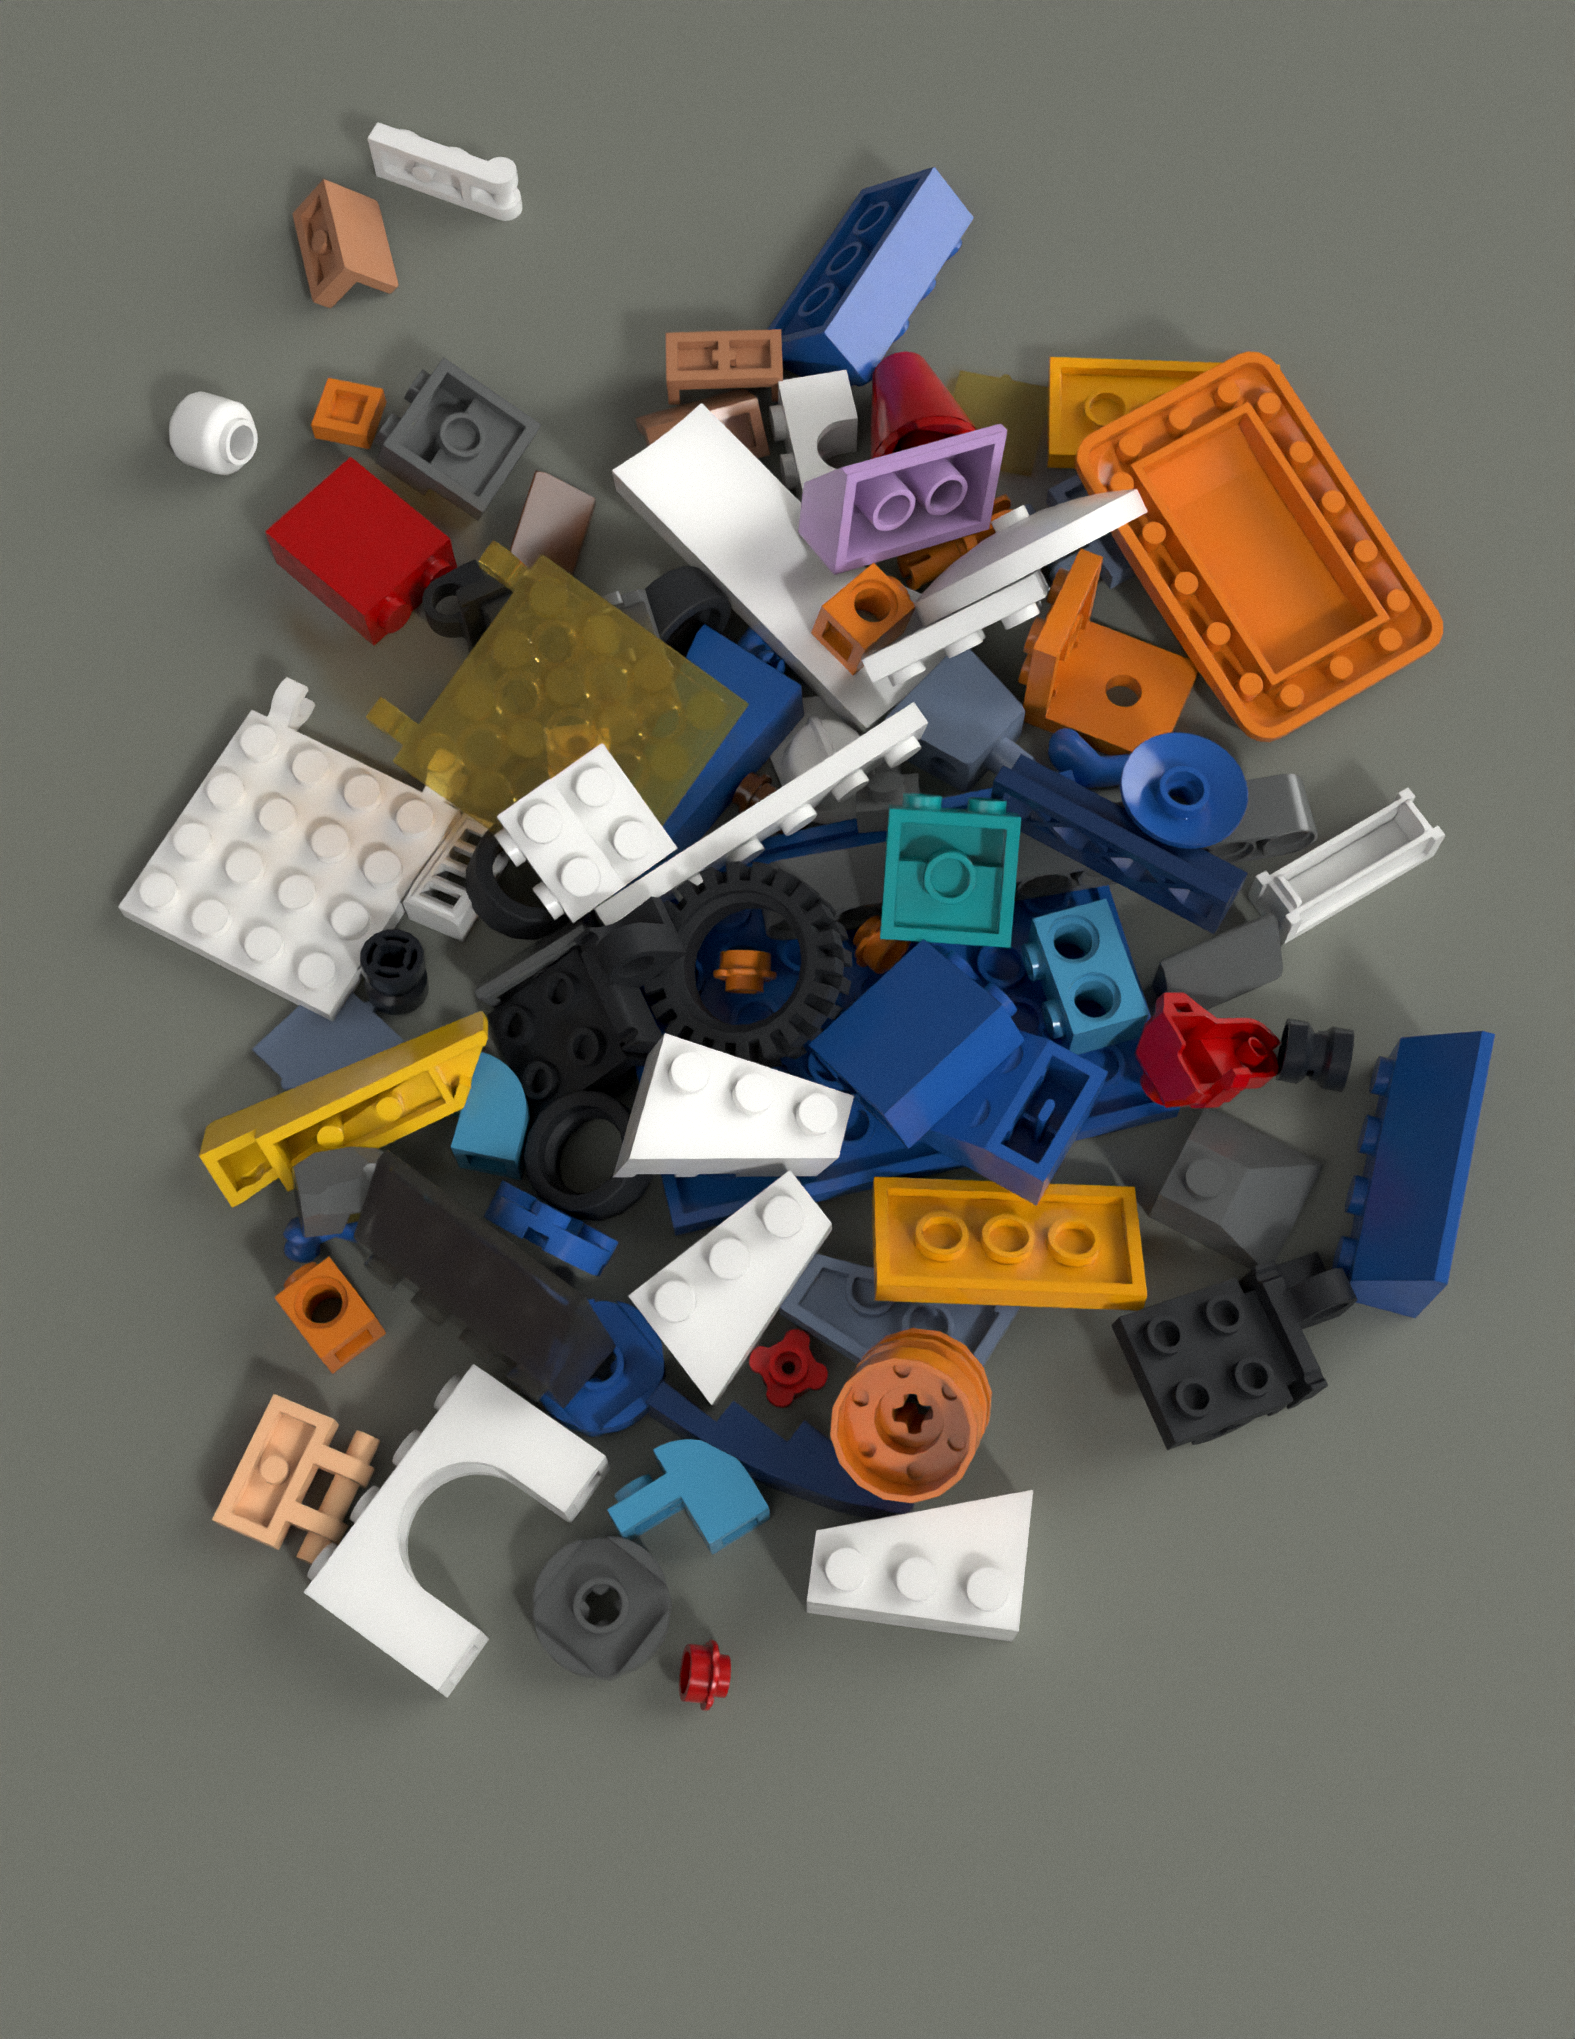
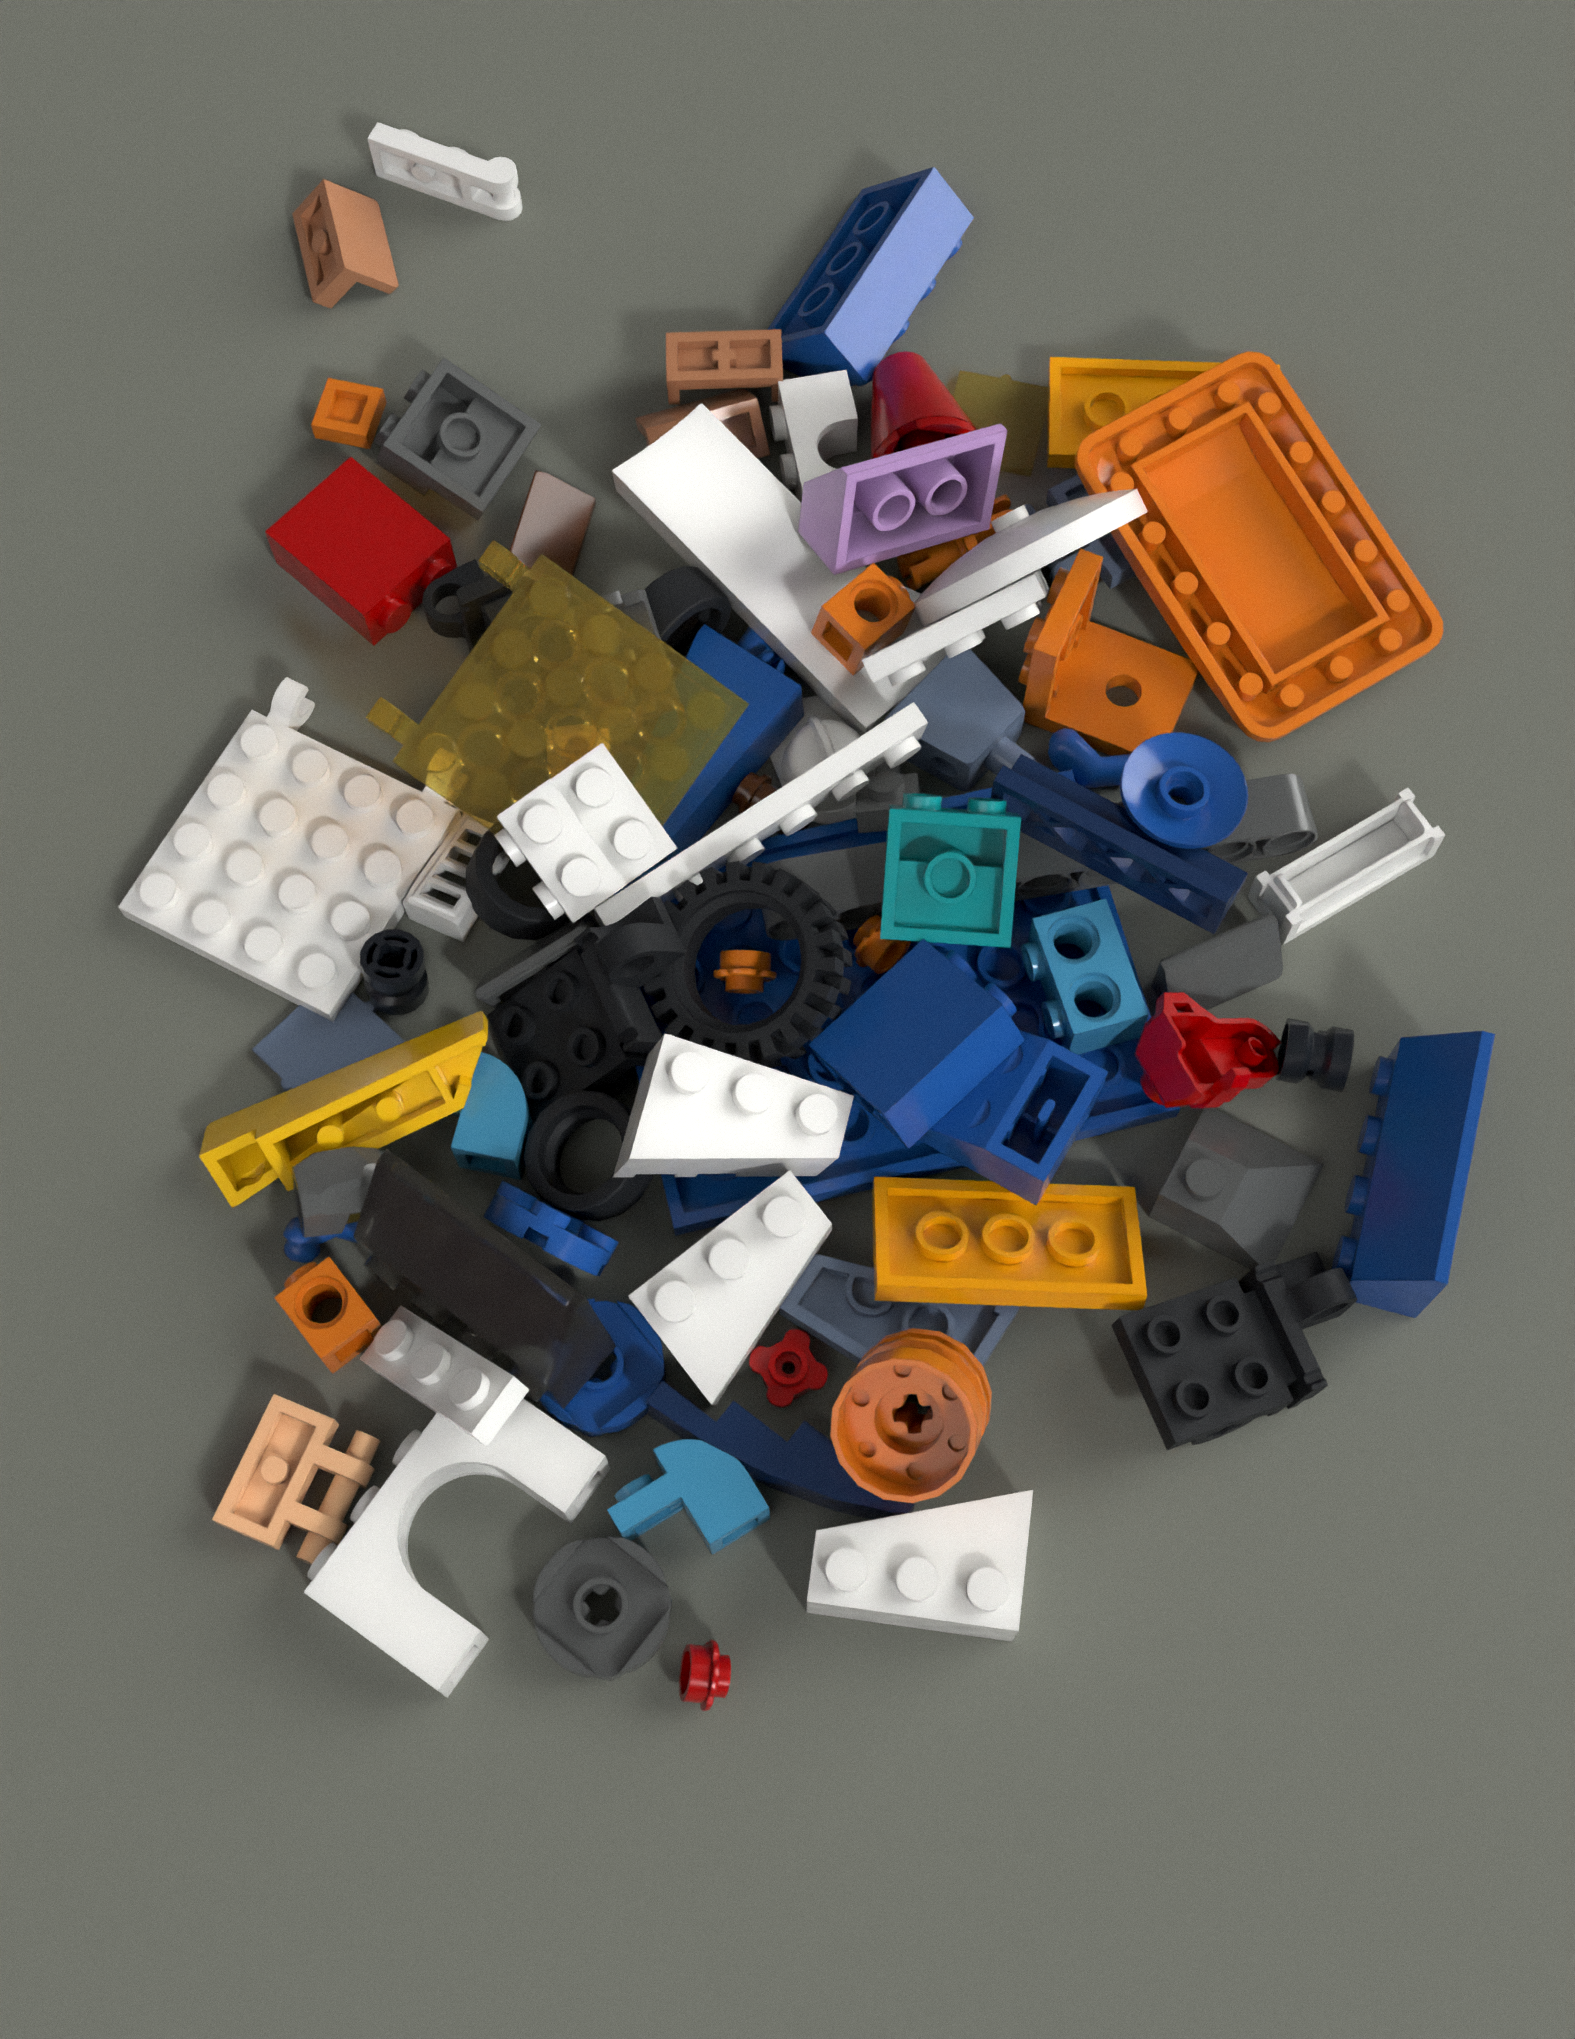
white head [169,392,258,475] -> none
none -> white plate [360,1305,529,1447]

